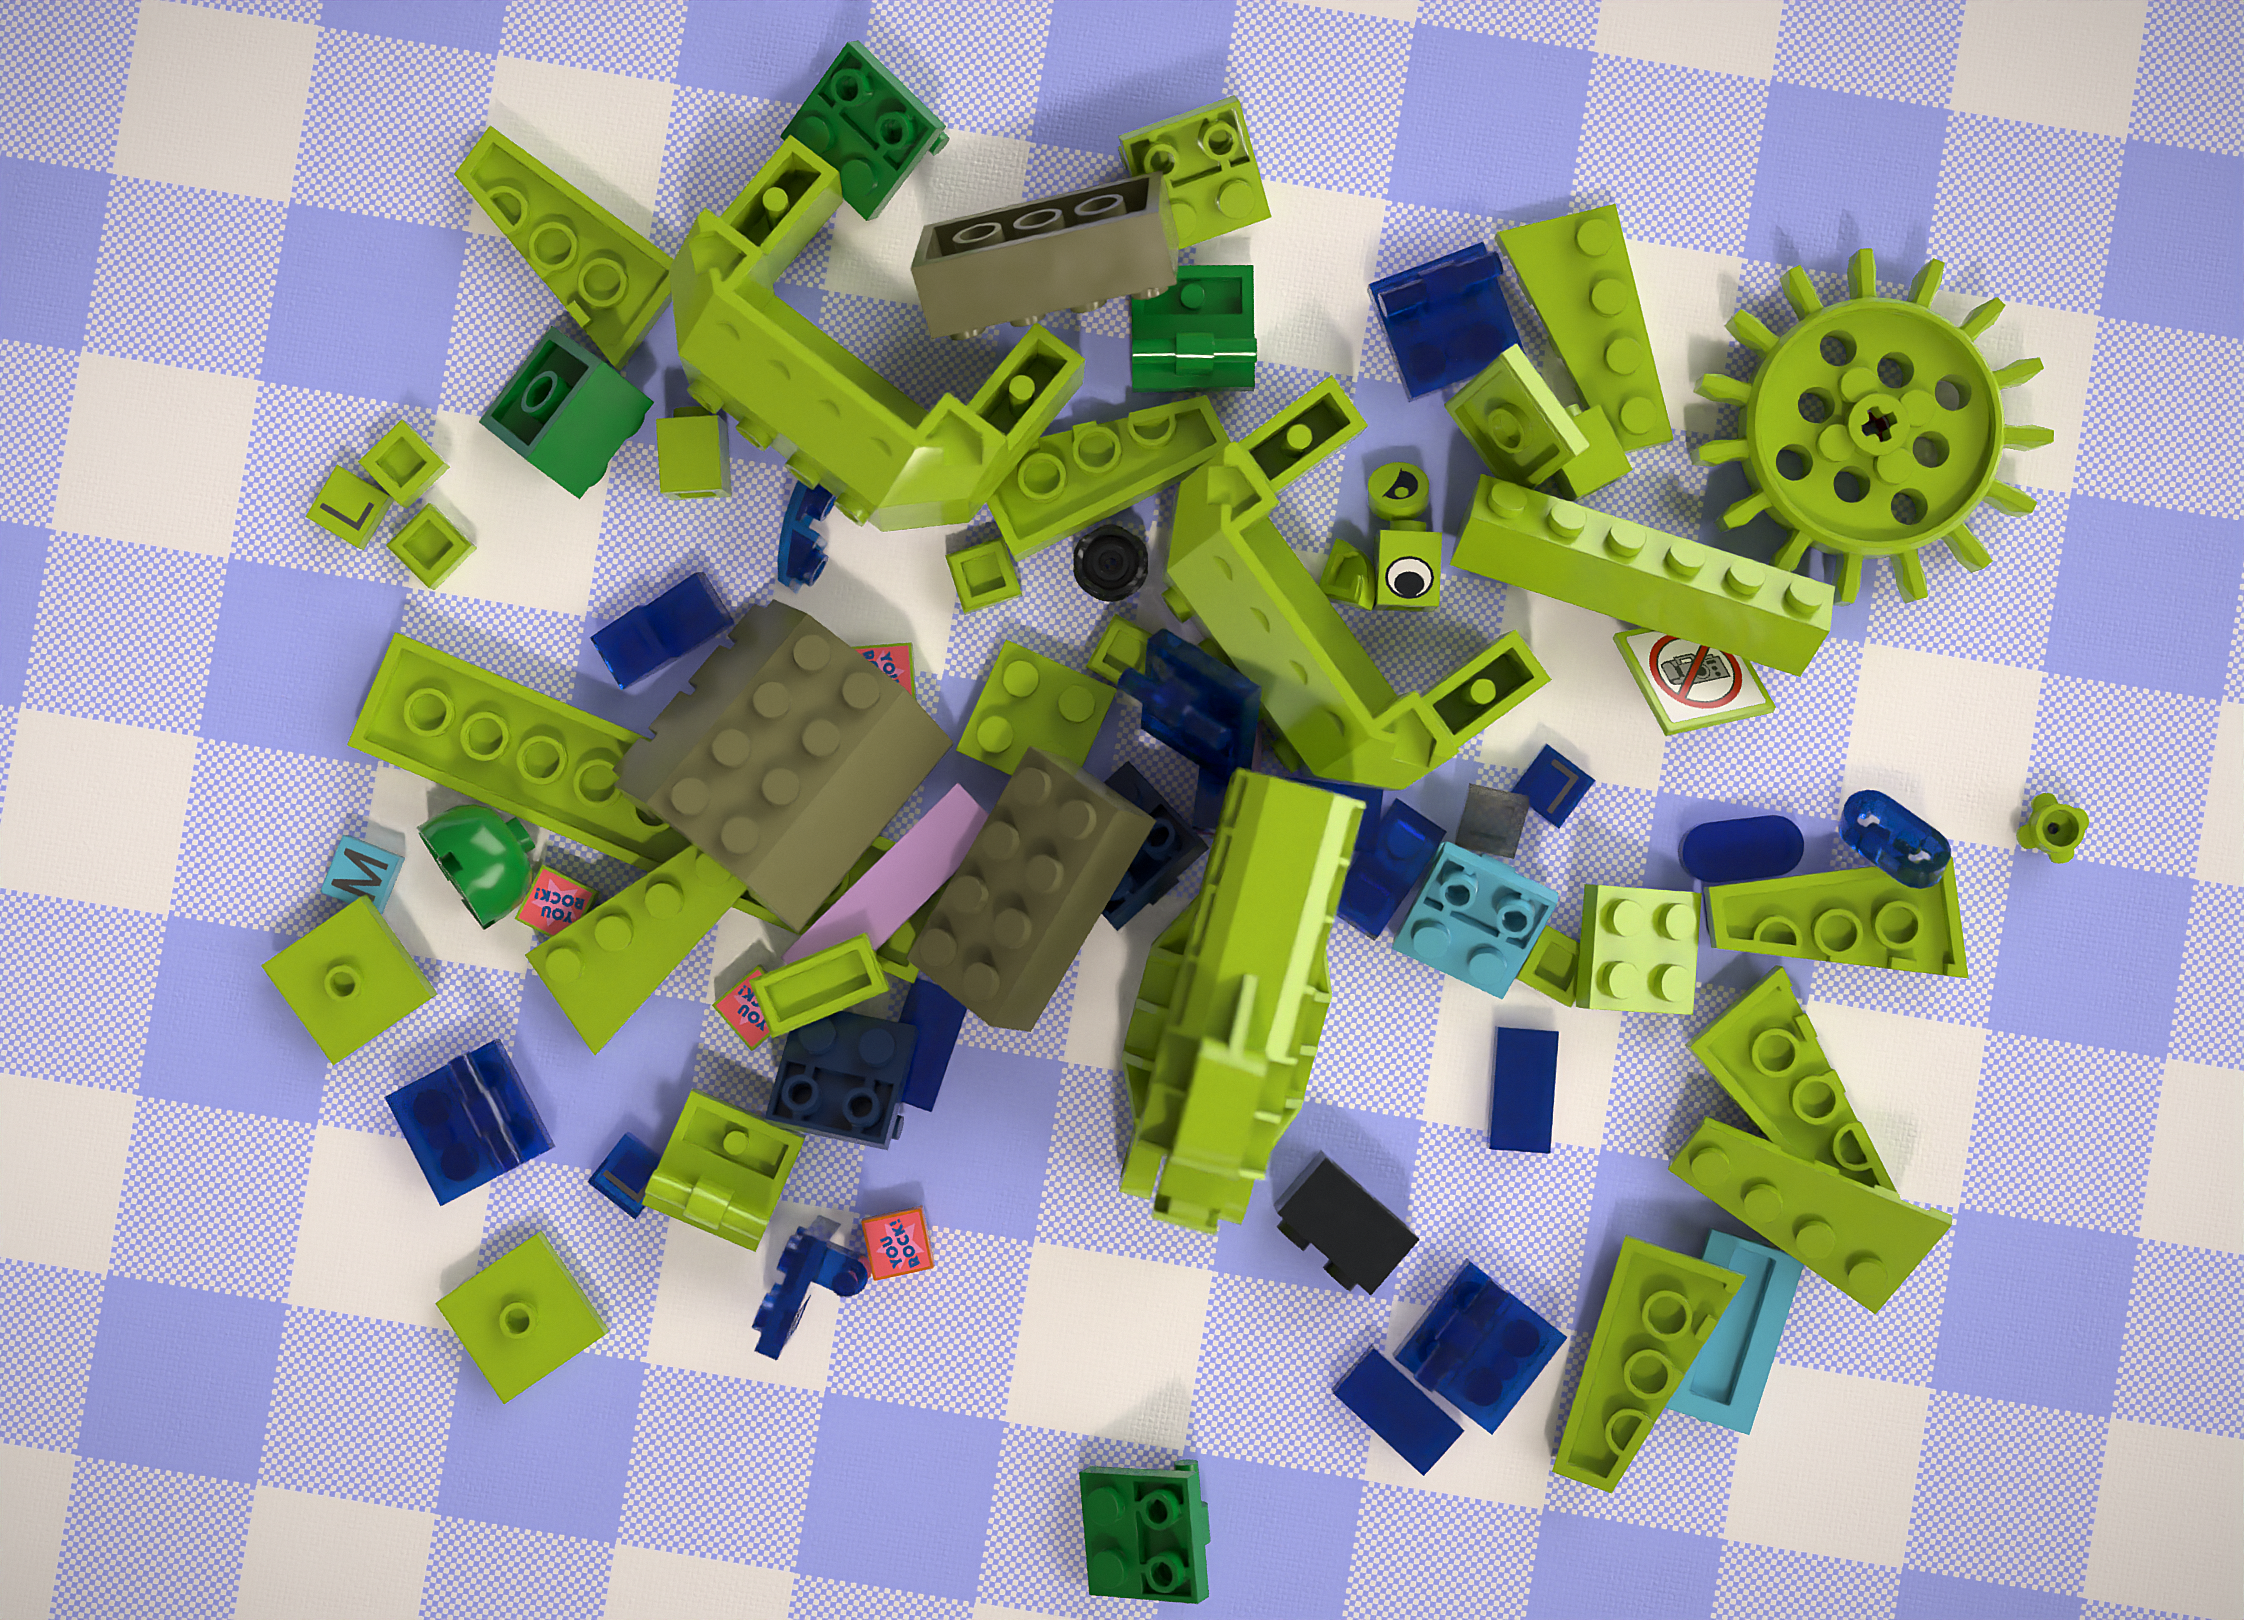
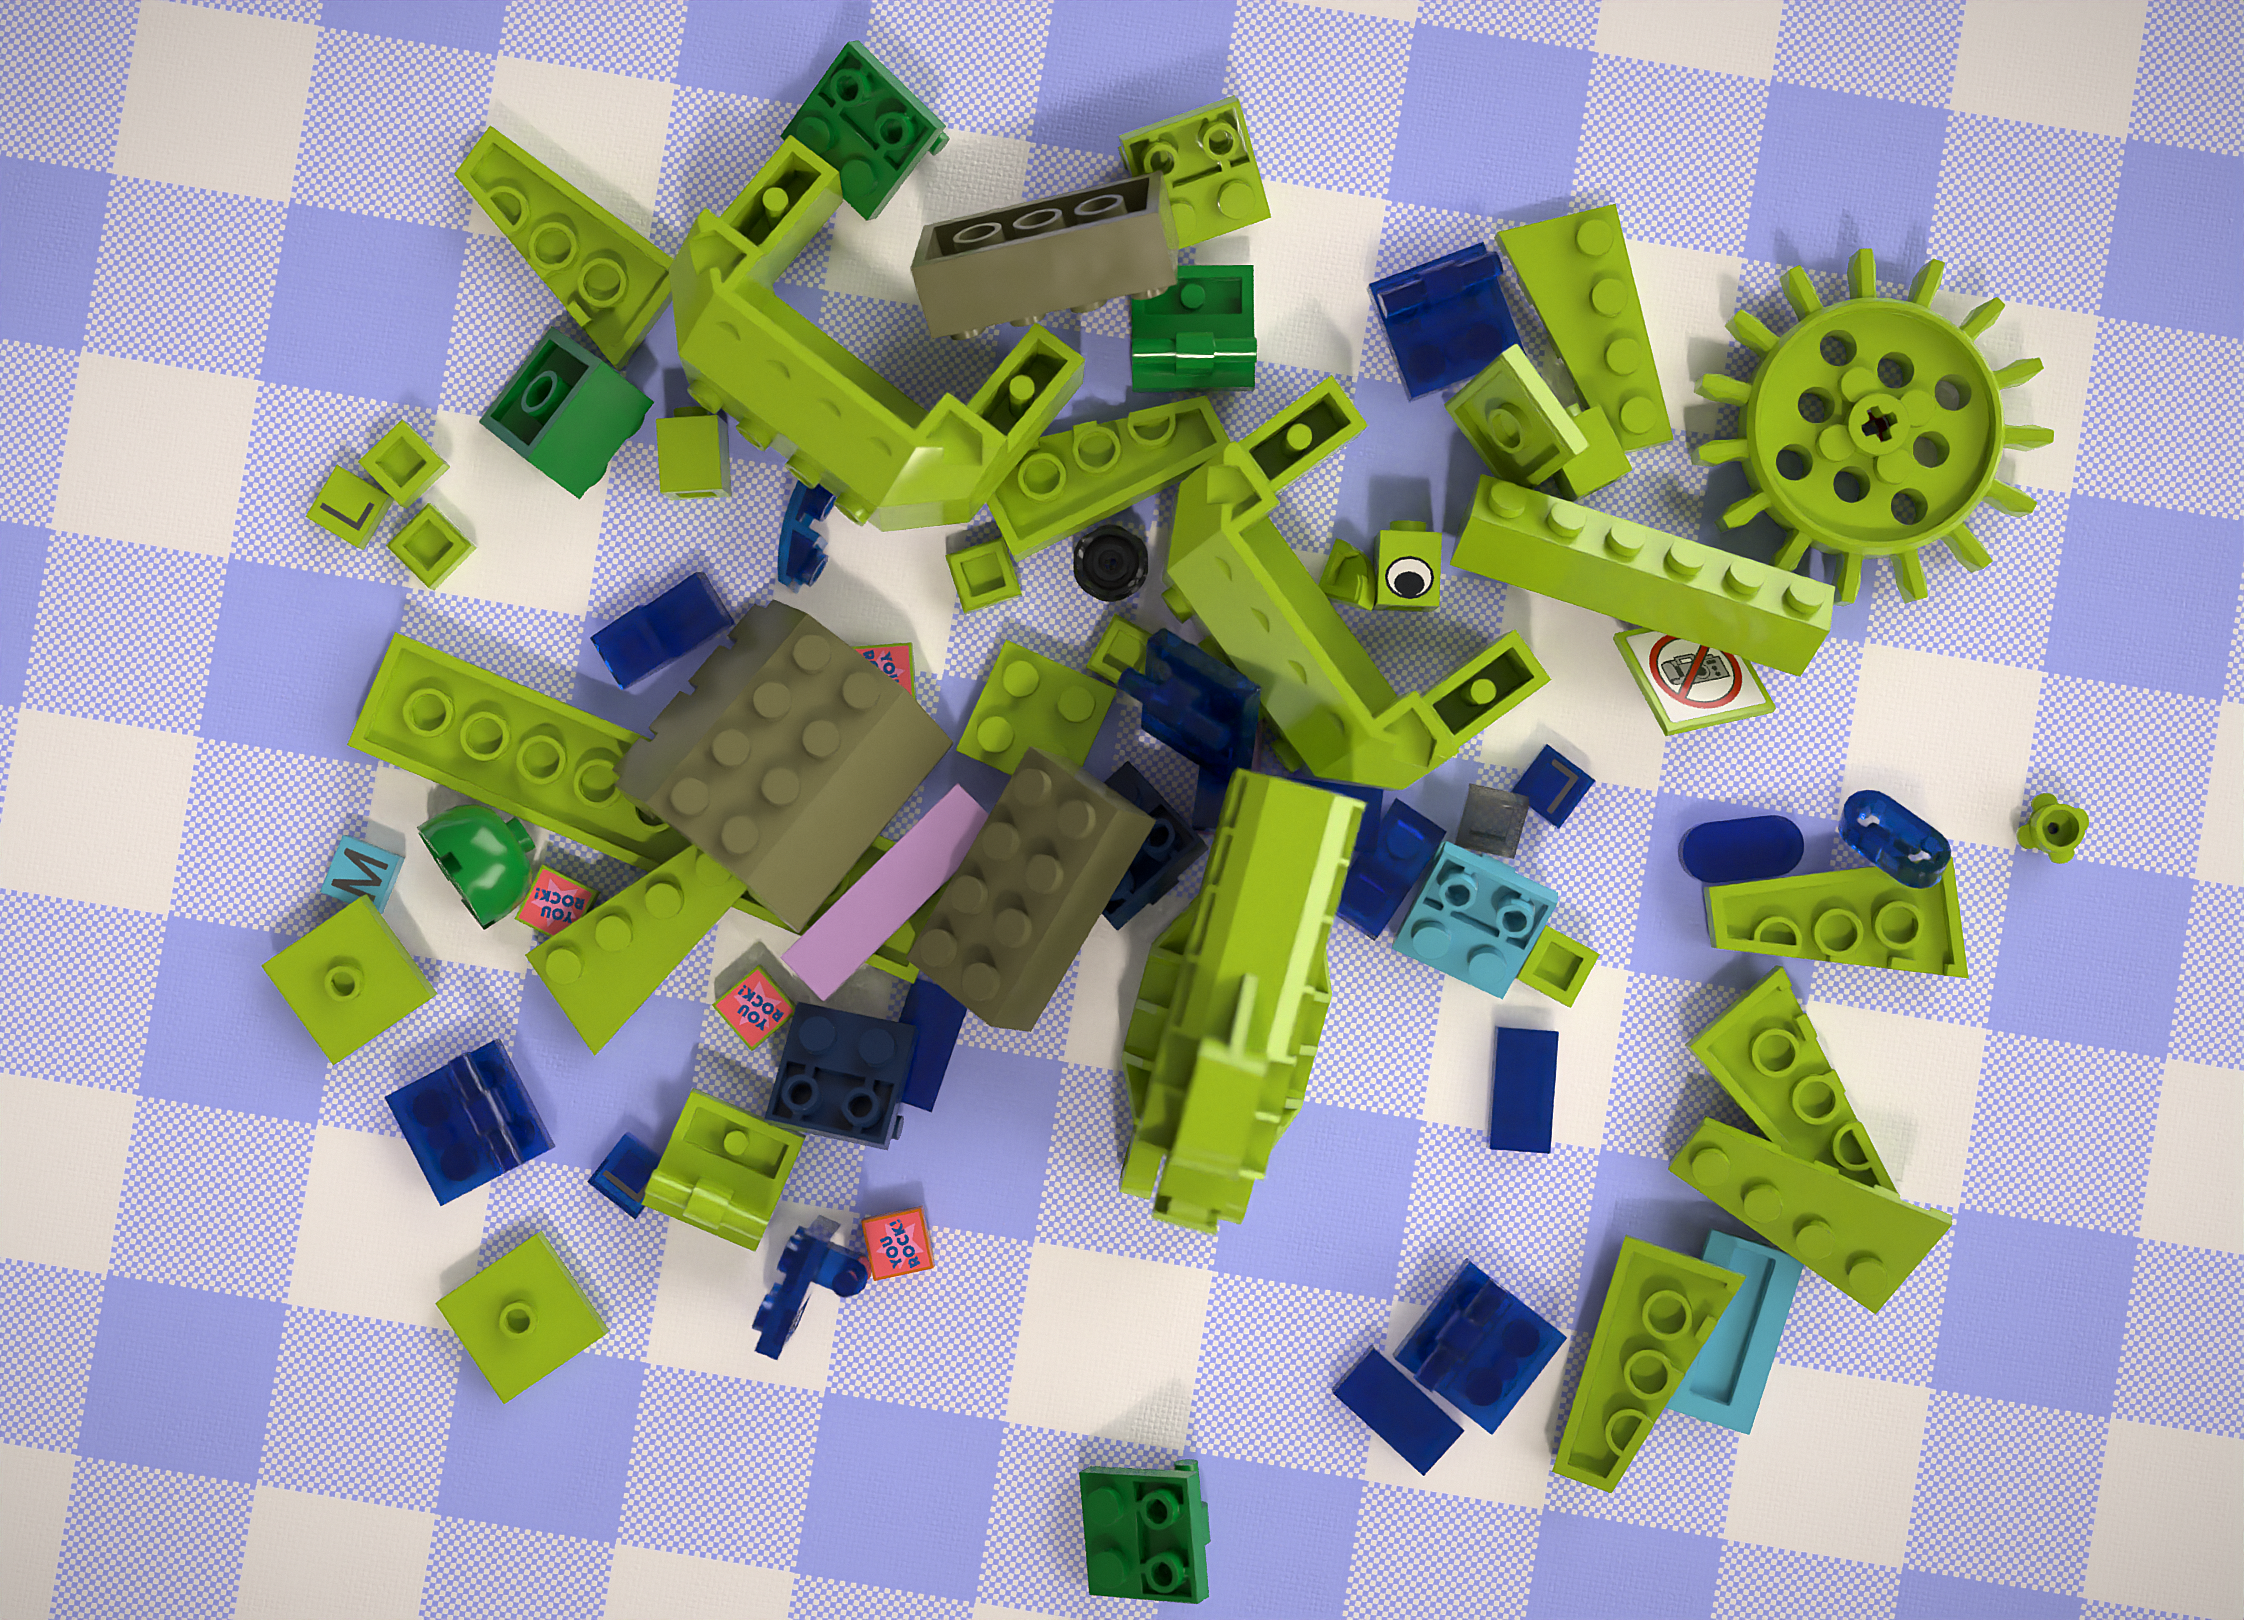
lime tile [749,932,891,1038] -> none
black brick [1273,1150,1420,1296] -> none
lime tile [1368,462,1429,521] -> none
lime plate [1575,884,1702,1015] -> none

